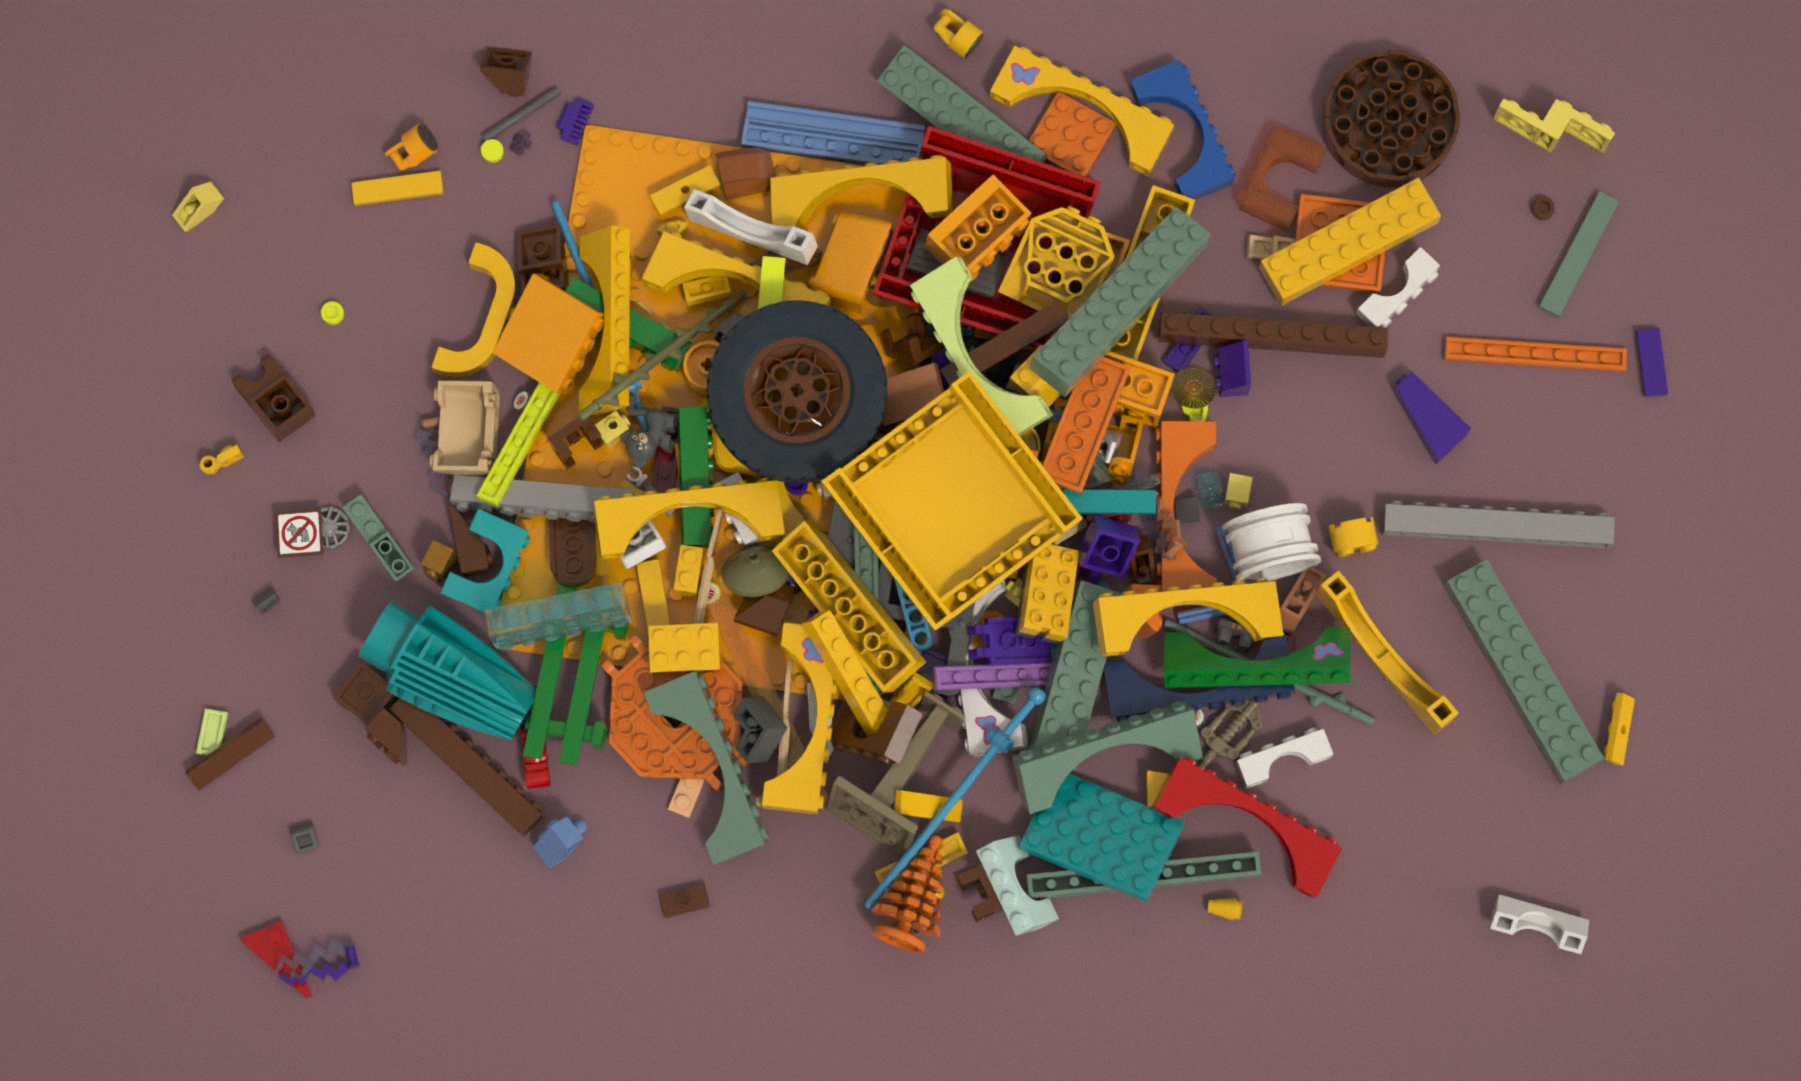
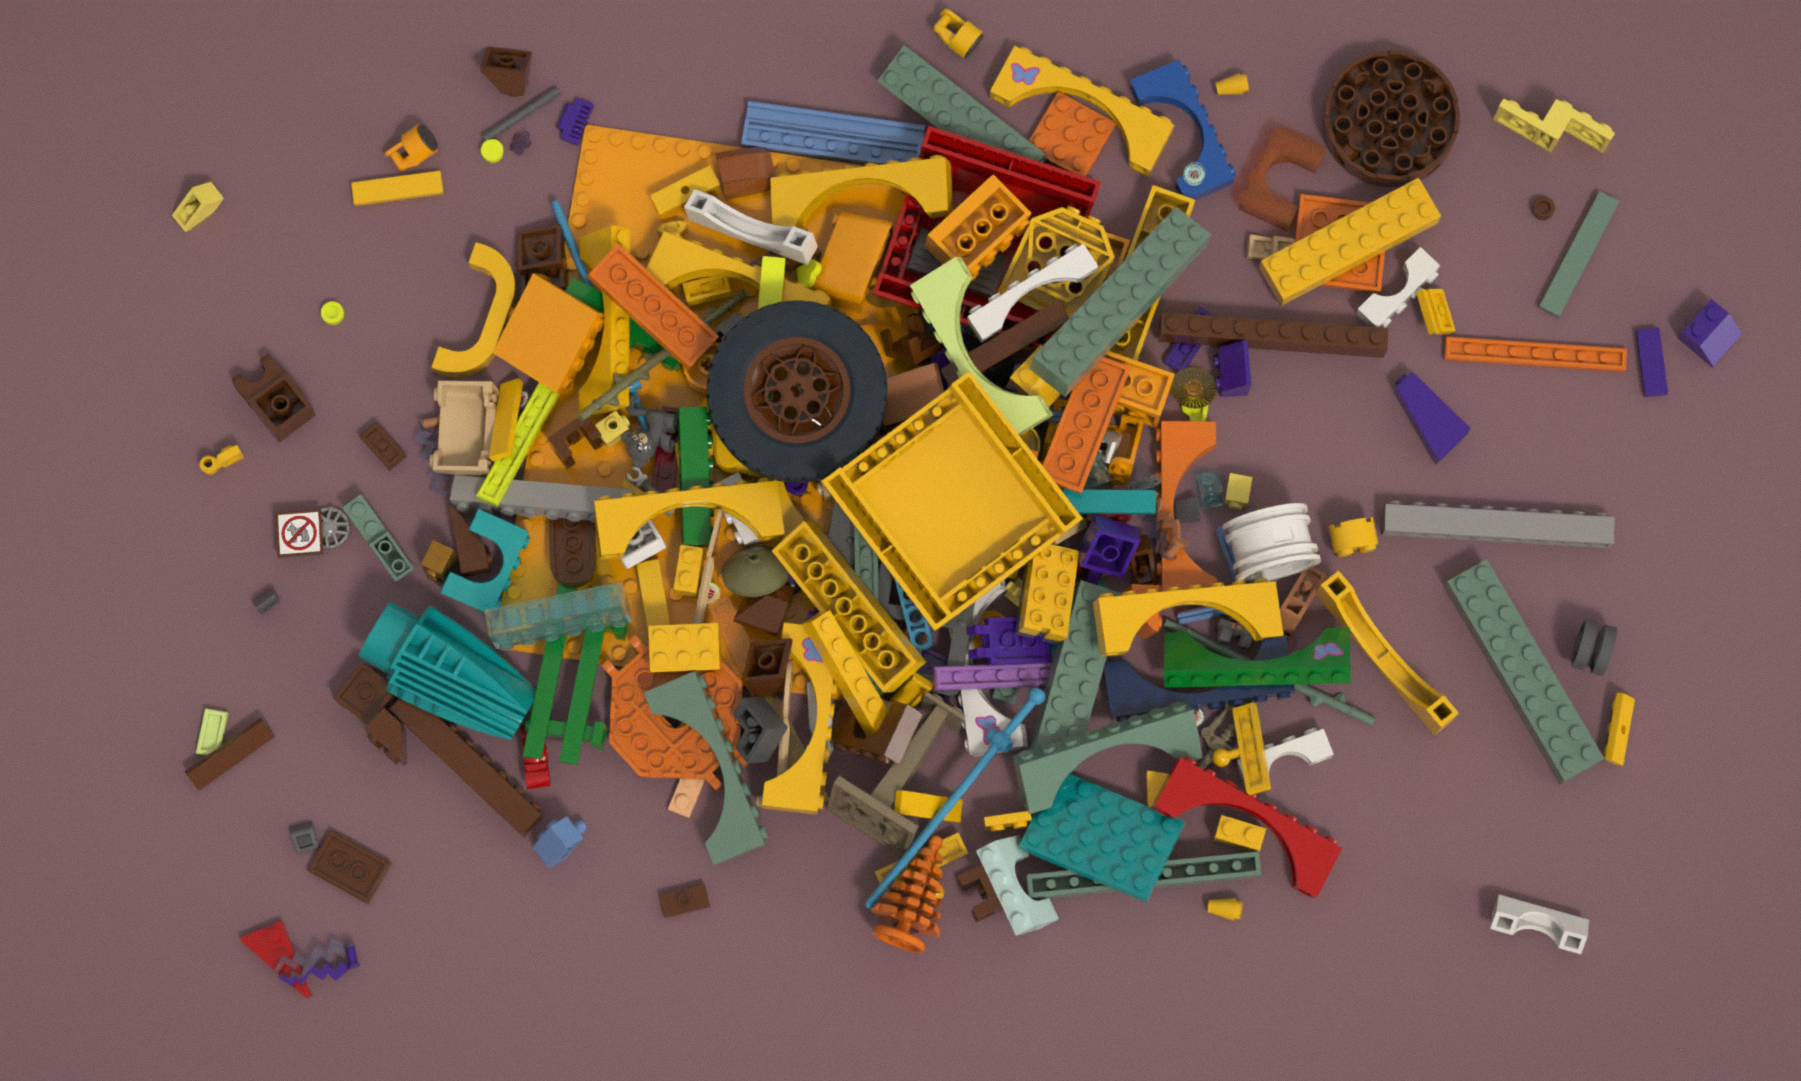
none -> reddish brown tile [307,830,391,905]
none -> reddish brown plate [359,422,407,471]
none -> yellow tile [489,378,523,462]
none -> orange plate [587,243,719,370]
none -> reddish brown slope [741,638,793,696]
none -> neon yellow tile [796,259,822,289]
none -> white arch [967,244,1098,343]
none -> yellow plate [984,811,1032,832]
none -> clear light blue tile [1183,162,1206,186]
none -> yellow plate [1212,702,1271,795]
none -> yellow brick [1213,815,1266,852]
none -> yellow cone [1216,72,1250,95]
none -> yellow plate [1416,289,1456,335]
none -> dark grey wheel [1571,618,1617,676]
none -> dark purple slope [1678,299,1742,367]

